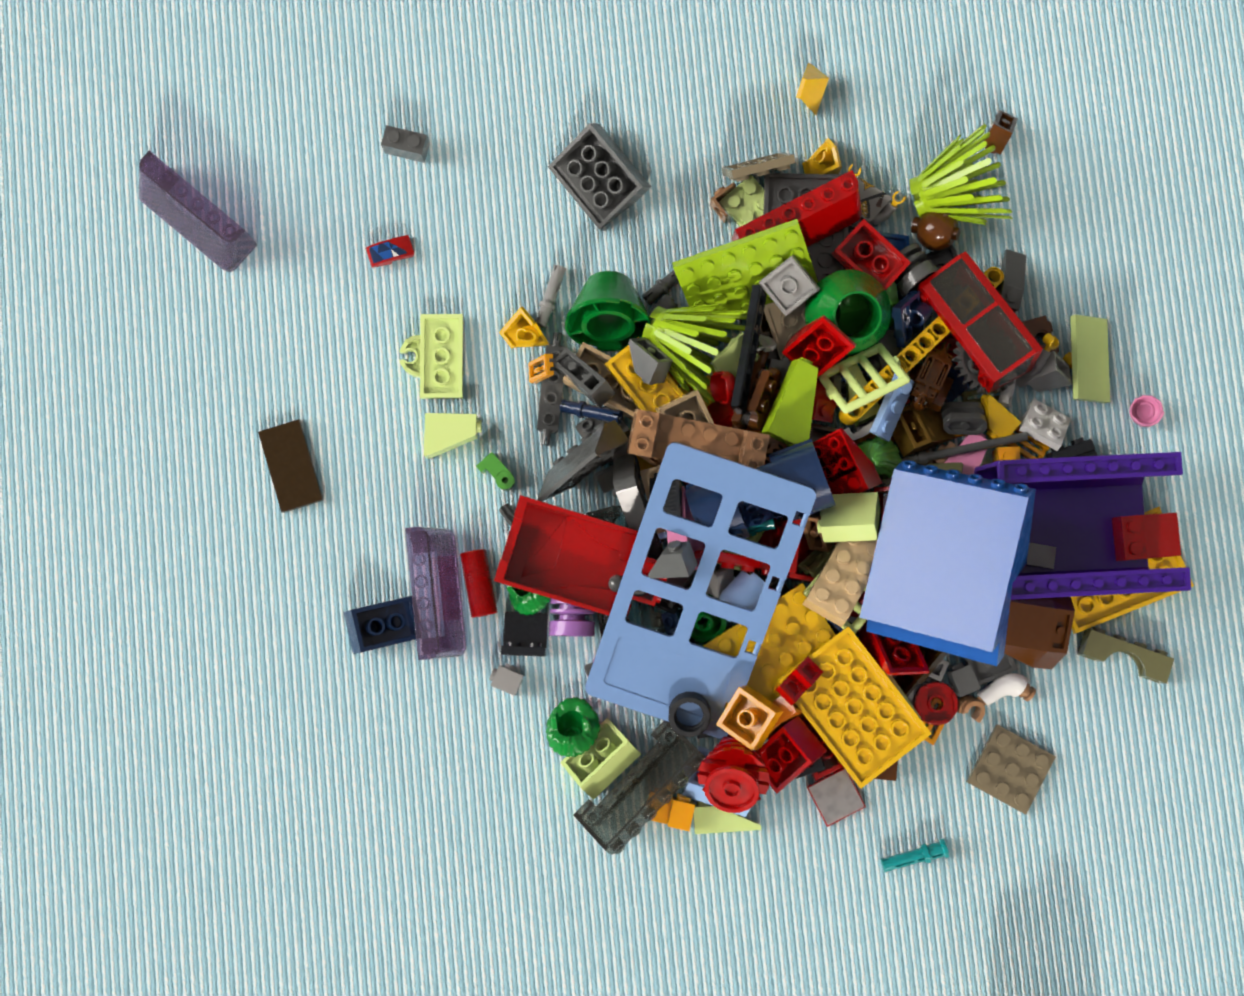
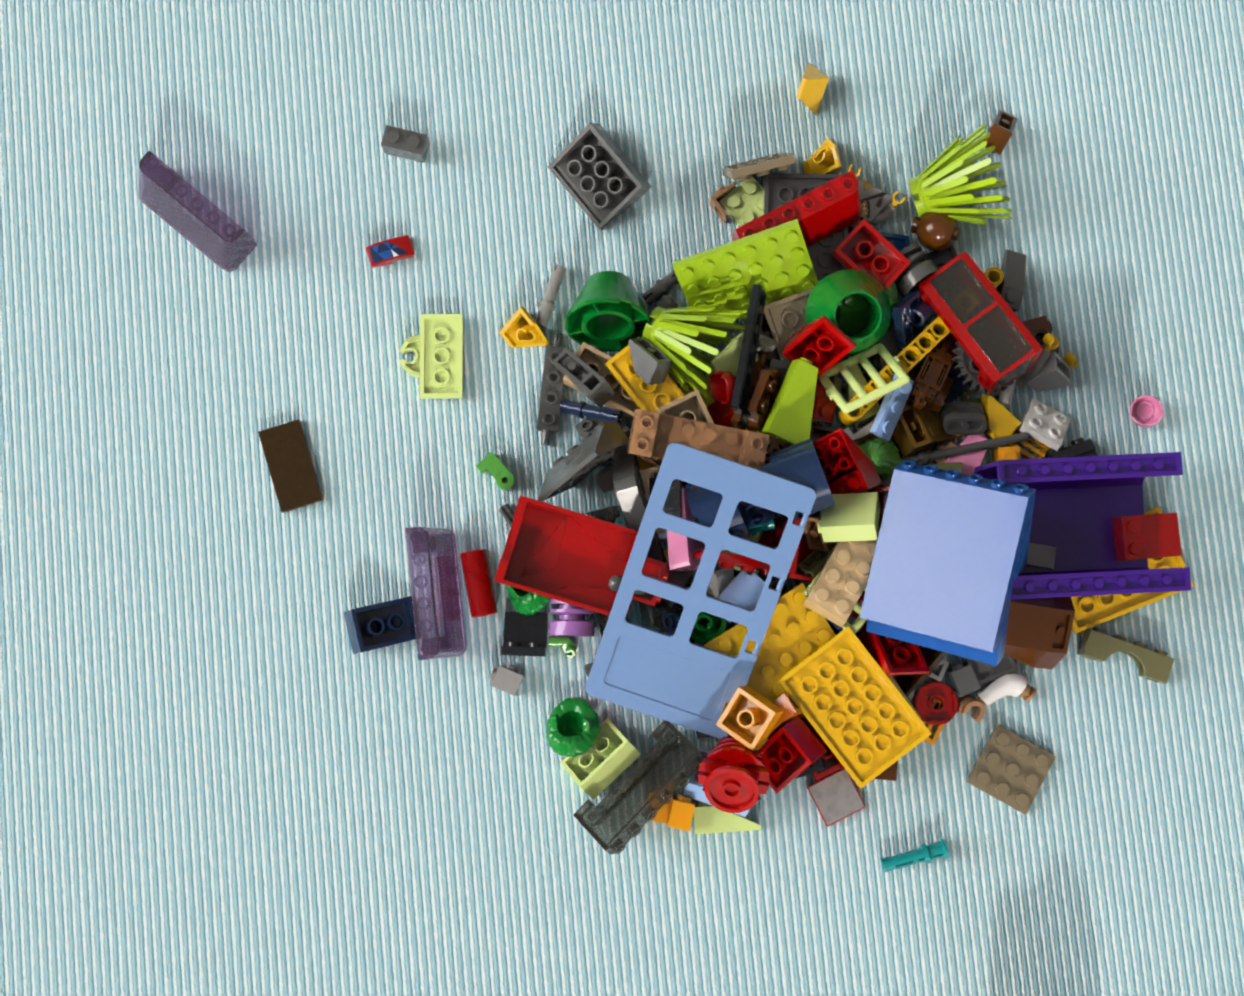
yellowish green slope [424,413,482,459] -> none
light orange tile [528,354,554,384] -> none
dark grey slope [648,540,697,579] -> none
black tyre [668,692,711,737] -> none
light grey tile [758,255,820,316] -> none
red slope [775,656,823,706] -> none
yellowish green tile [1070,315,1110,403] -> none
none -> bright green arm [548,636,578,658]

